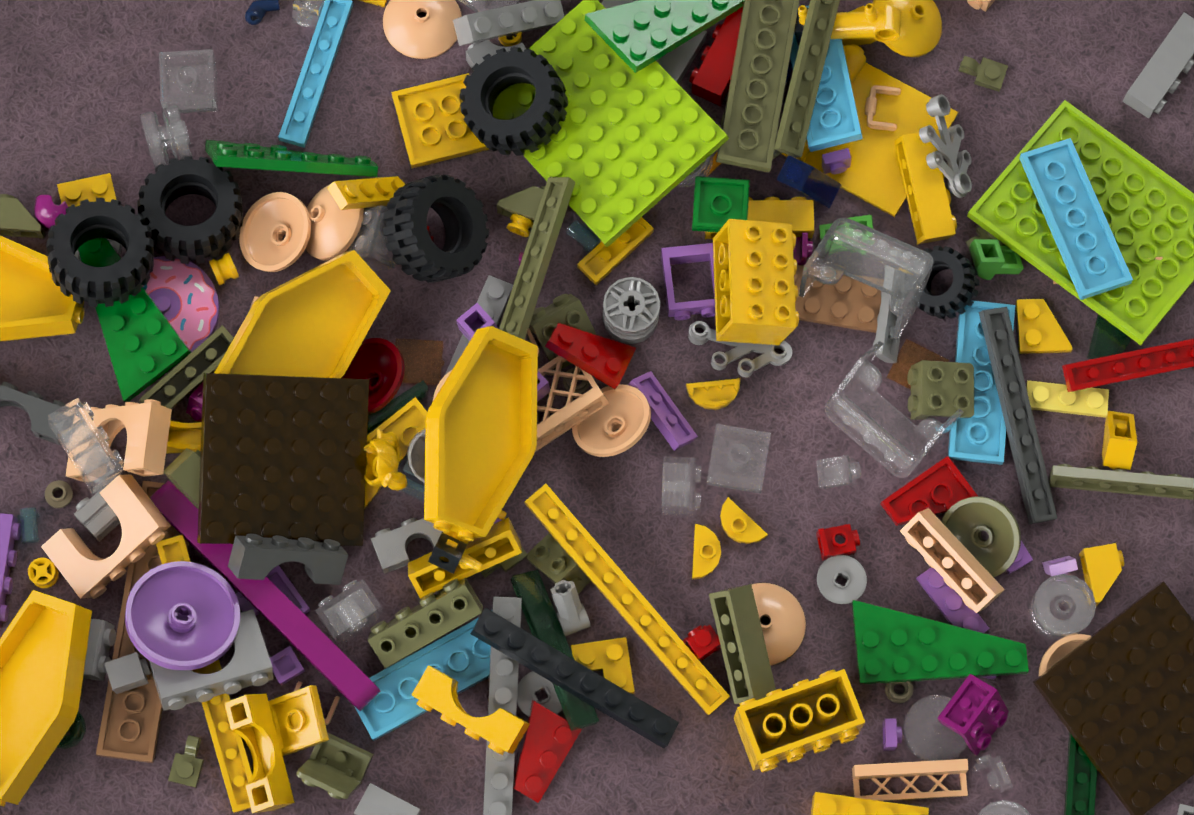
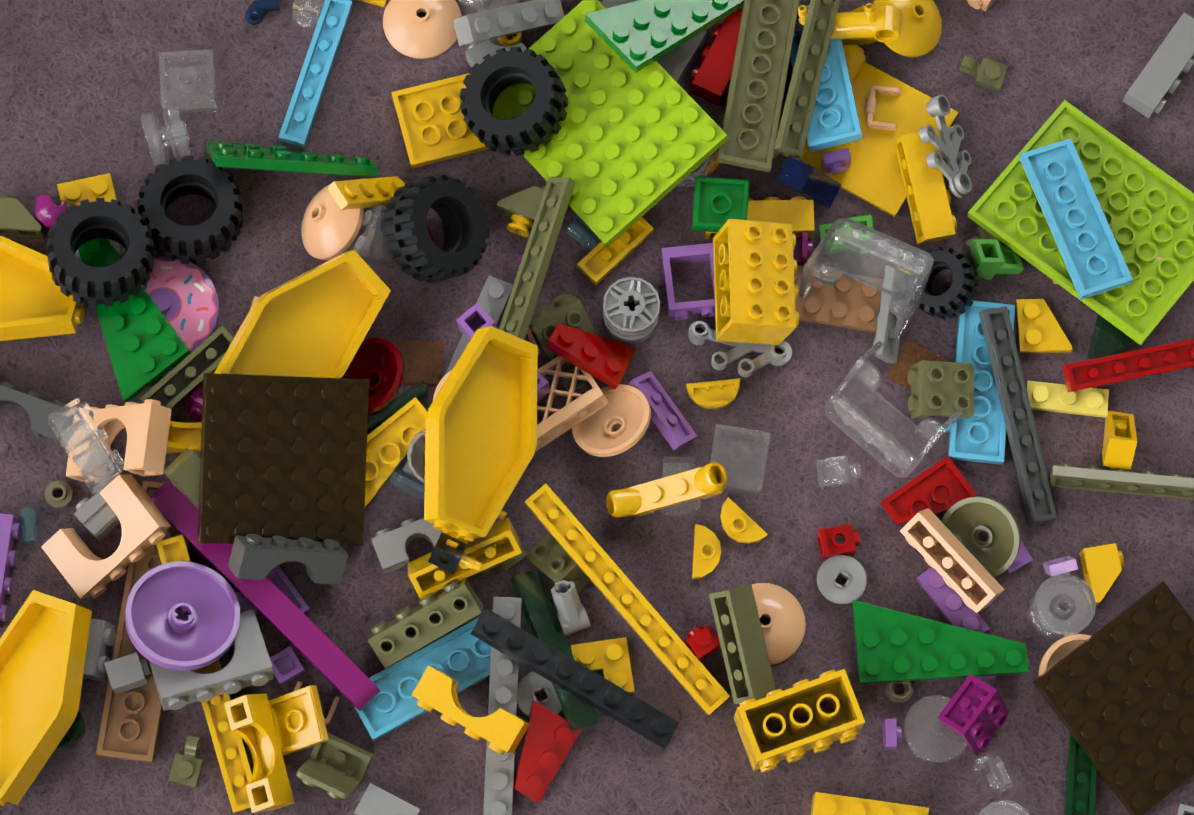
yellow wheel [28,558,59,589] -> none
yellow wheel [209,252,239,286] -> none
light nougat dish [239,192,311,272] -> none
clear brick [316,579,385,647] -> none
yellow hair [364,429,408,490] -> none
light nougat fence [852,759,969,801] -> none
none -> yellow plate [606,462,728,518]

